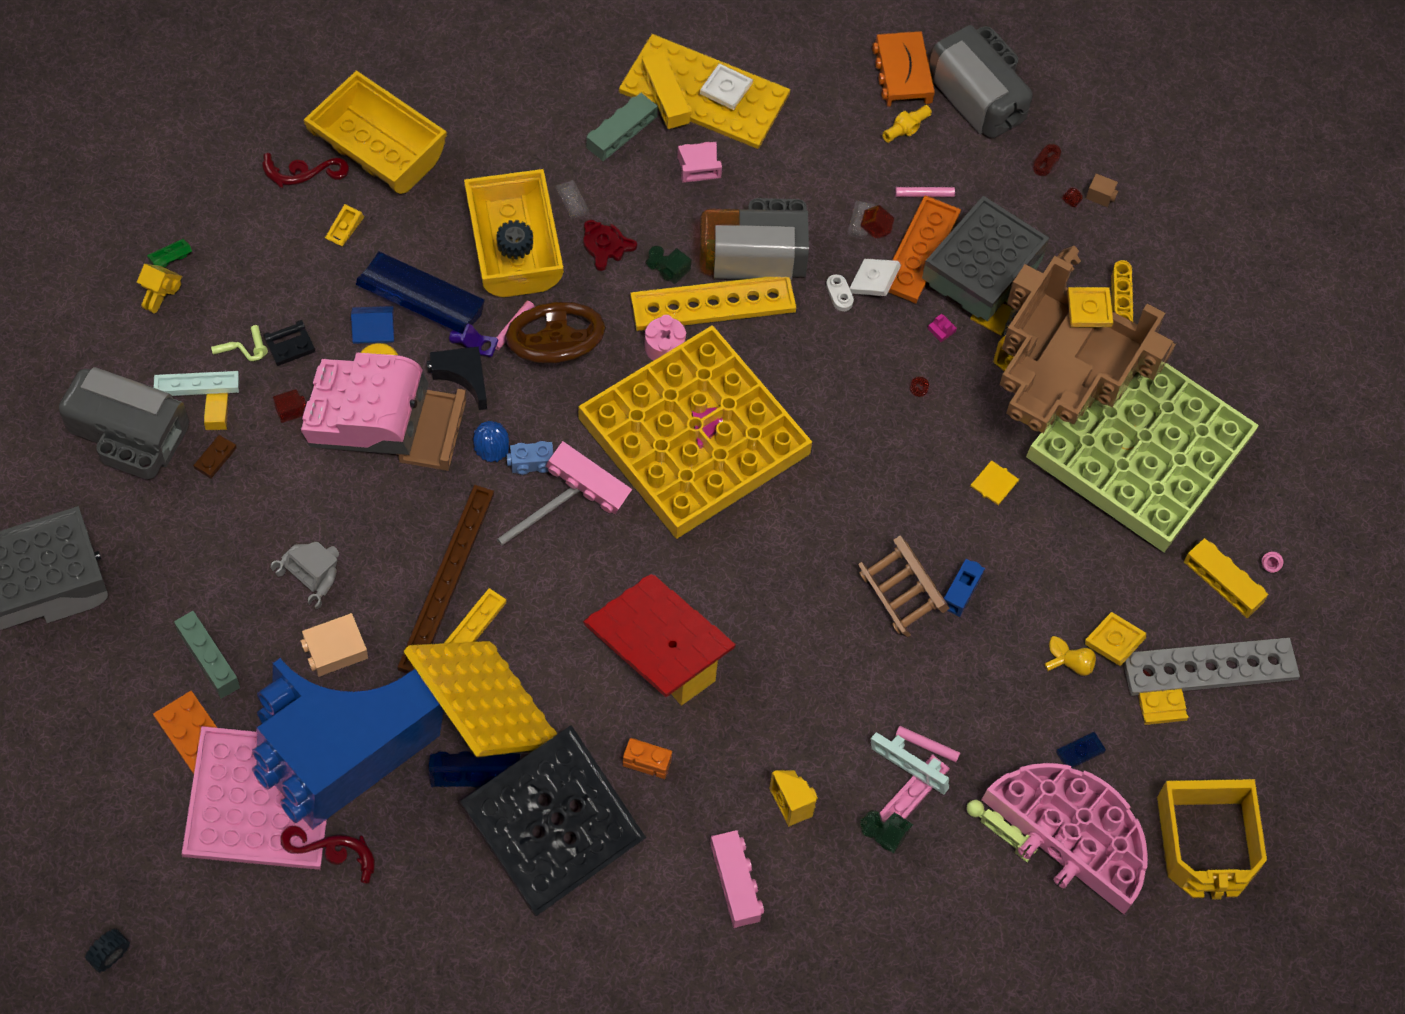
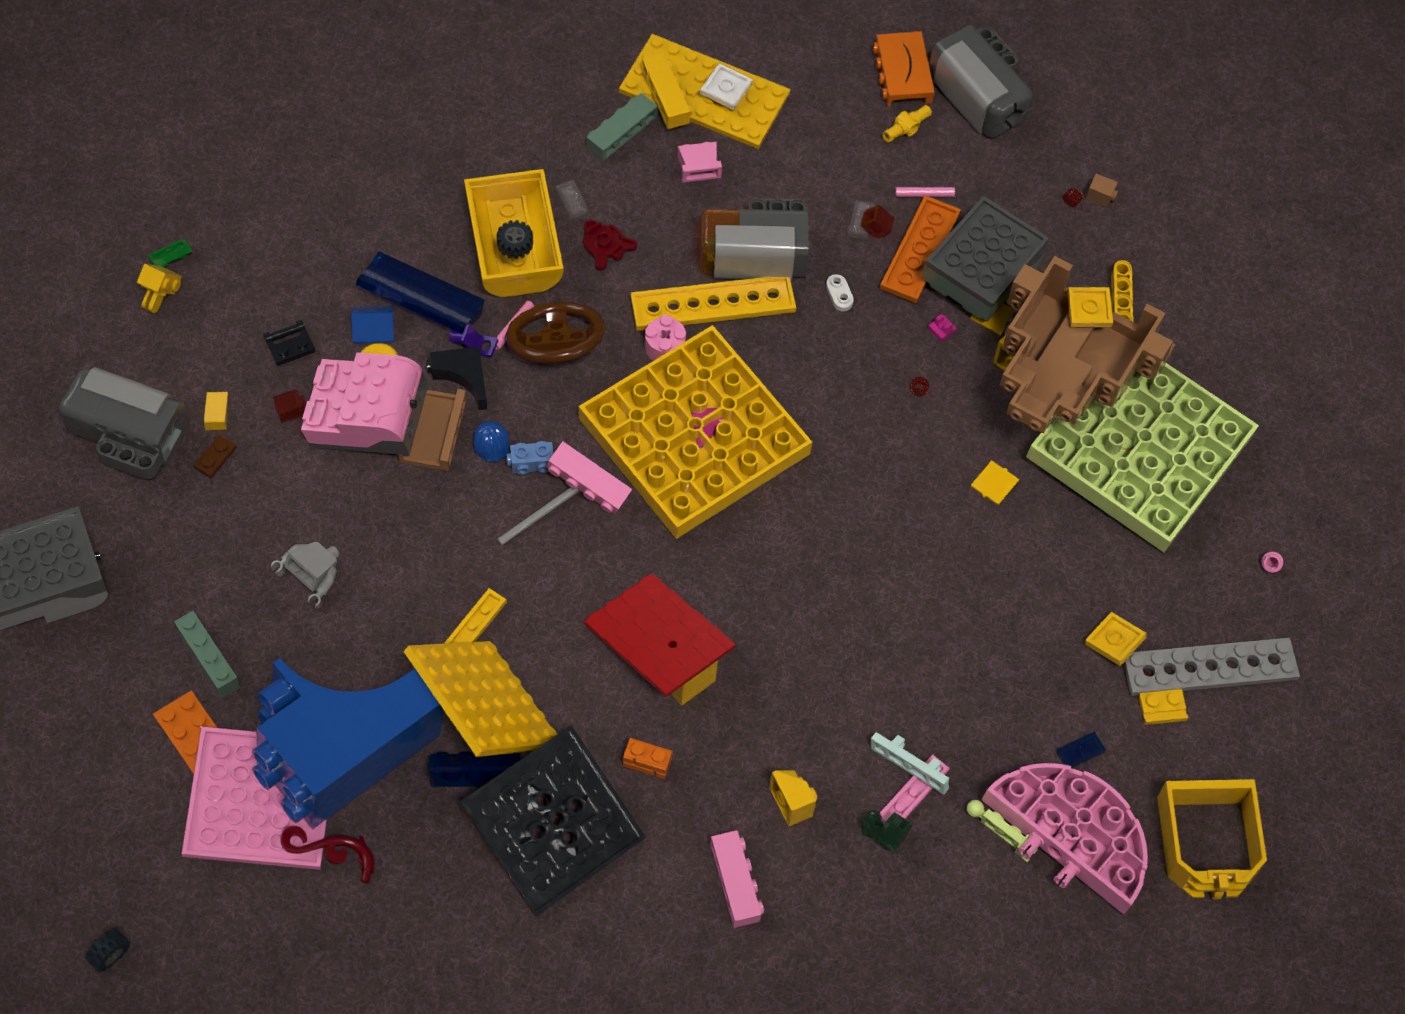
light aqua plate [154,371,239,396] -> none
yellowish green piece [211,325,268,361] -> none
dark red plant [262,153,349,188] -> none
light nougat brick [300,613,368,677] -> none
yellow container [304,70,447,194] -> none
yellow slope [325,204,364,247] -> none
reddish brown plate [398,485,494,674] -> none
clear green brick [646,246,692,284] -> none
white plate [849,259,901,296] -> none
medium nougat fence [858,535,950,637] -> none
bright pink piece [895,726,960,763] -> none
blue brick [944,559,985,617] -> none
clear red beam [1033,144,1061,176] -> none
yellow piece [1044,636,1096,676] -> none
medium nougat tile [1057,246,1081,272] -> none
yellow brick [1184,538,1269,618] -> none

